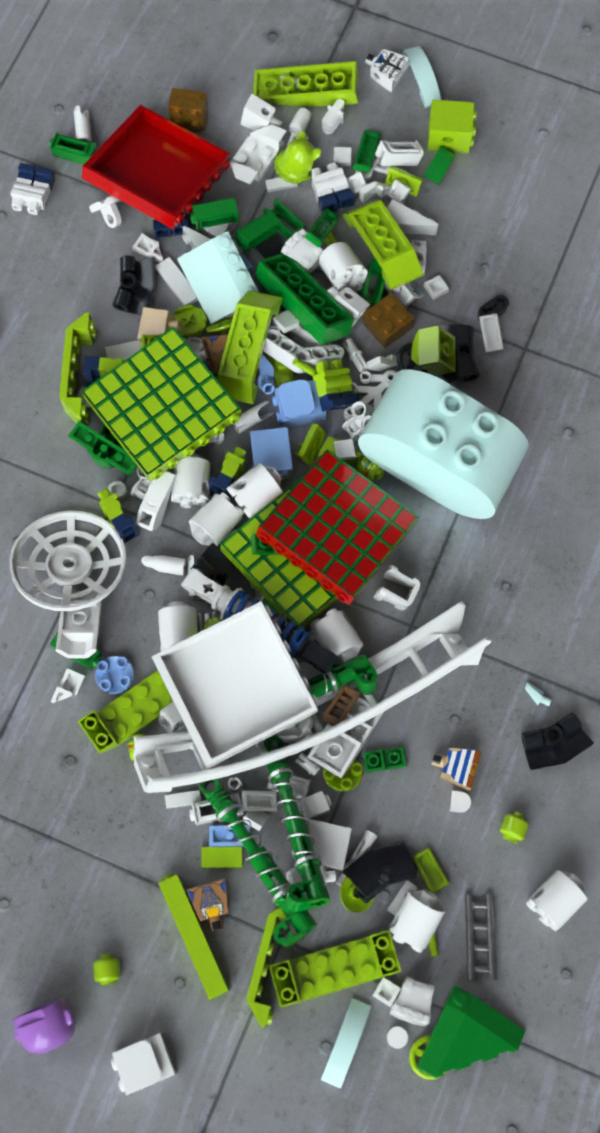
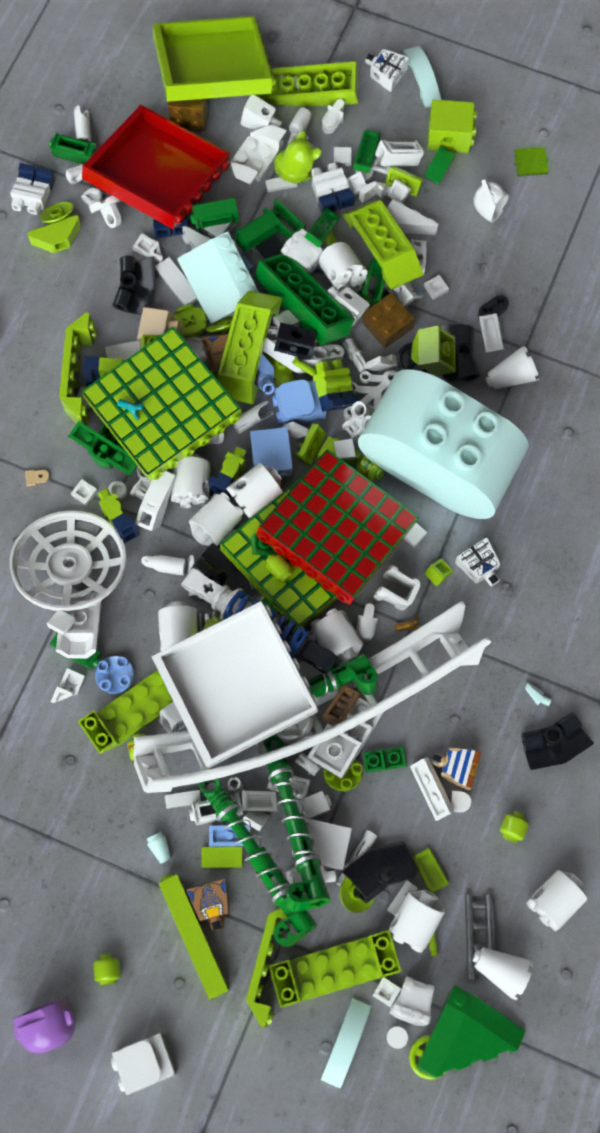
none -> tan piece [25,470,50,486]
none -> lime slope [27,215,81,253]
none -> lime dish [39,202,73,223]
none -> white tile [47,610,75,635]
none -> white tile [66,165,83,184]
none -> white tile [70,479,98,506]
none -> white tile [81,188,103,206]
none -> teal bar [117,399,144,420]
none -> light aqua cone [147,832,171,864]
none -> lime panel [153,16,275,102]
none -> lime brick [265,554,294,583]
none -> black brick [274,322,317,360]
none -> white tile [282,421,308,439]
none -> white arm [356,603,378,643]
none -> pearl gold bar [395,616,420,631]
none -> white tile [404,523,427,548]
none -> white plate [410,757,455,821]
none -> lime slope [425,558,454,586]
none -> white torso [455,538,500,587]
none -> white cone [472,948,534,1000]
none -> white helmet [473,179,509,223]
none -> white cone [485,346,539,390]
none -> clear neon green piece [514,147,548,176]

